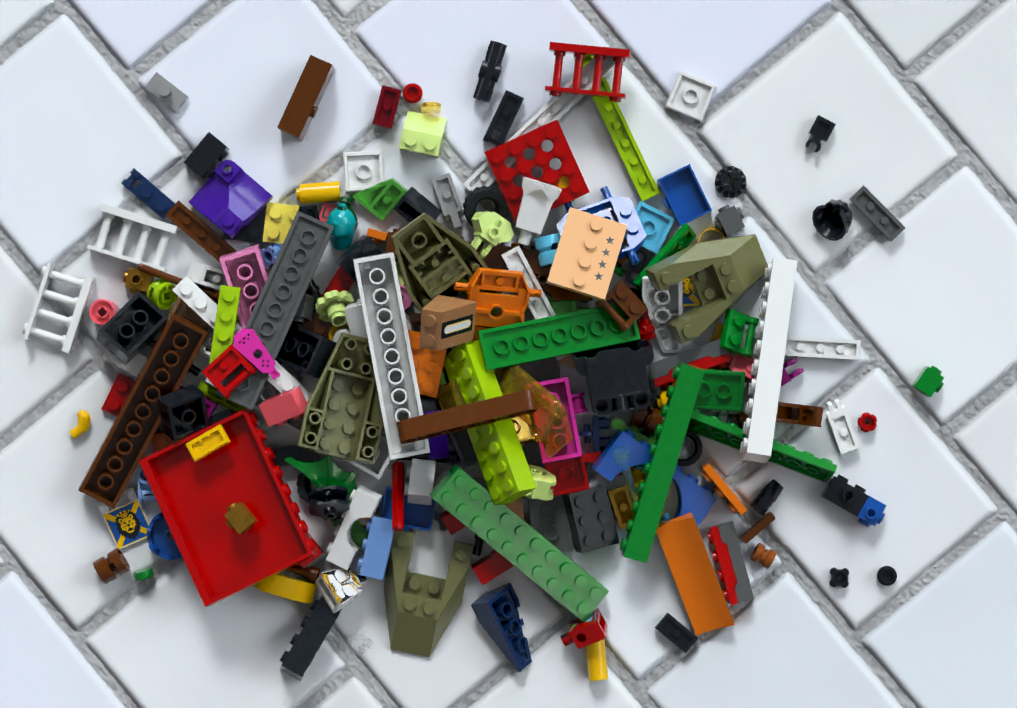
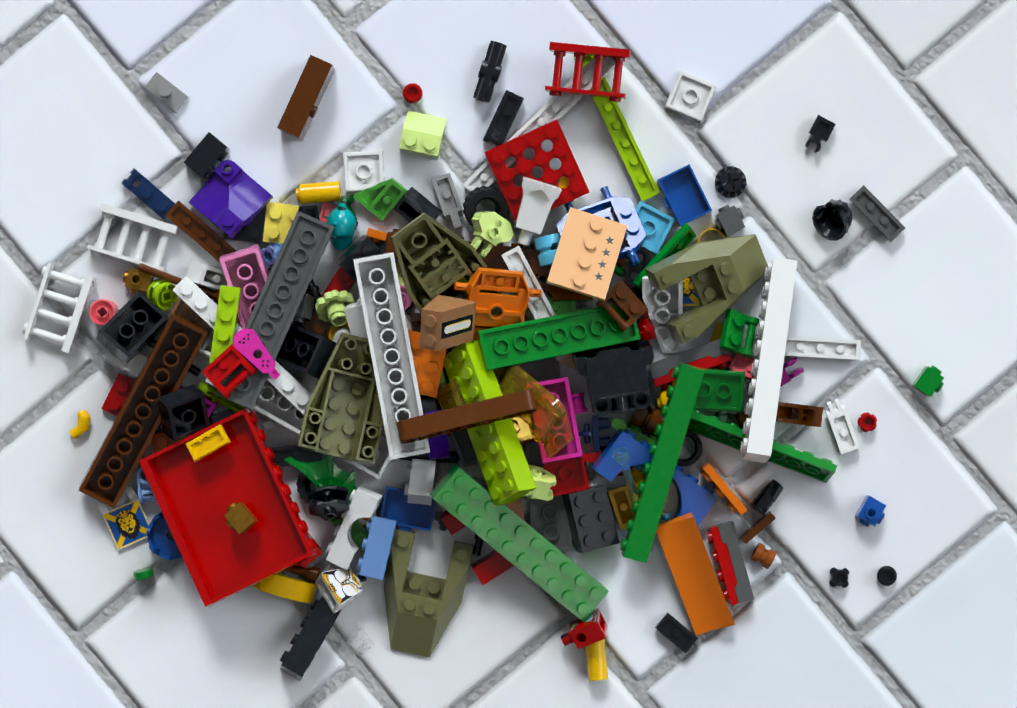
reddish brown wheel [93,548,130,584] -> none
coral brick [259,386,307,427] -> none
dark red plate [372,85,402,129] -> none
red axle [392,461,404,532] -> none
clear yellow tile [421,102,441,113] -> none
dark blue wedge [471,583,532,672] -> none
black brick [820,474,869,516] -> none

